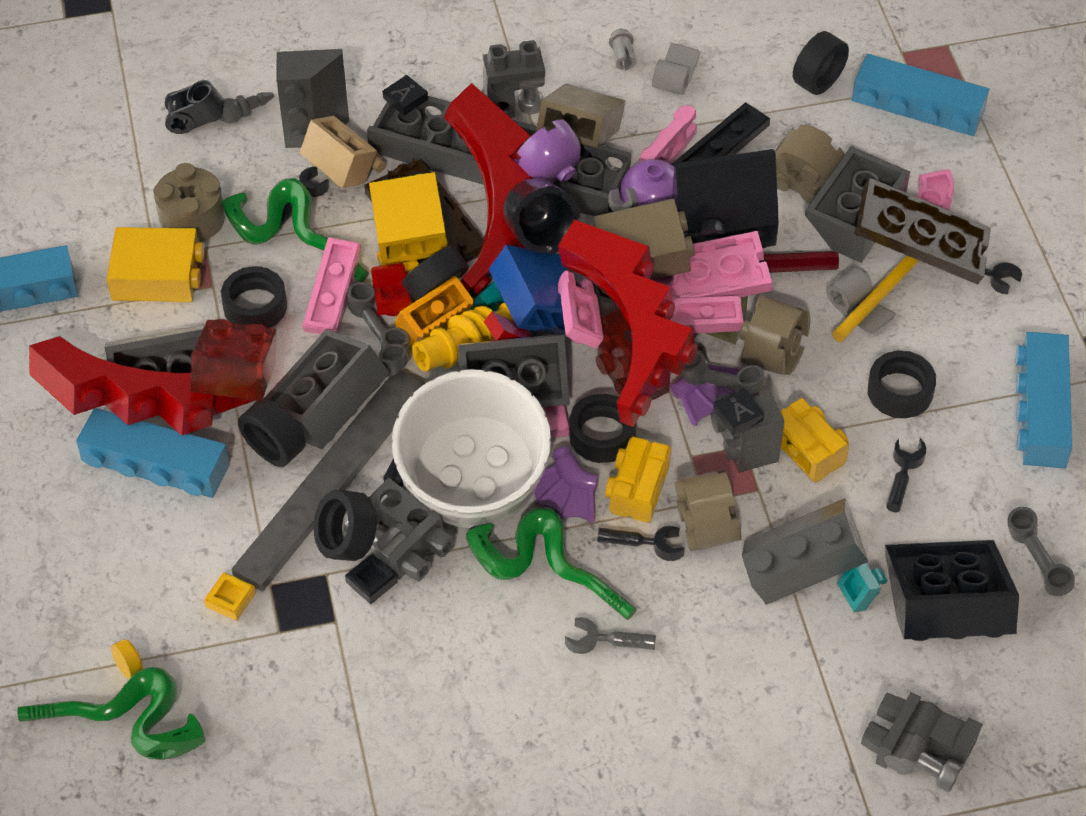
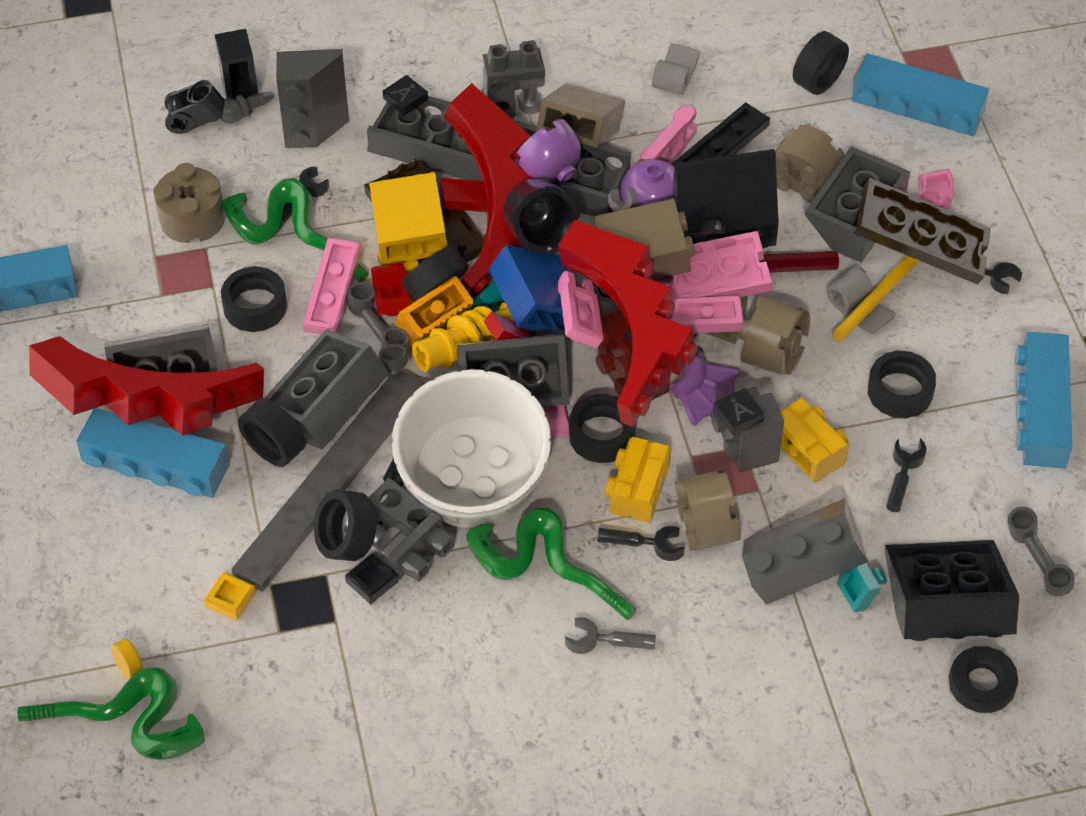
yellow brick [107,227,204,302] -> none
clear red brick [191,319,277,401] -> none
tan brick [300,116,386,188] -> none
medium lavender arm [534,447,599,523] -> none
light grey pin [609,28,636,70] -> none
dark grey bar [681,351,766,396] -> none
dark grey hips [861,692,983,792] -> none
none -> black brick [214,28,258,99]
none -> red tile [440,178,487,212]
none -> black tyre [948,646,1018,713]

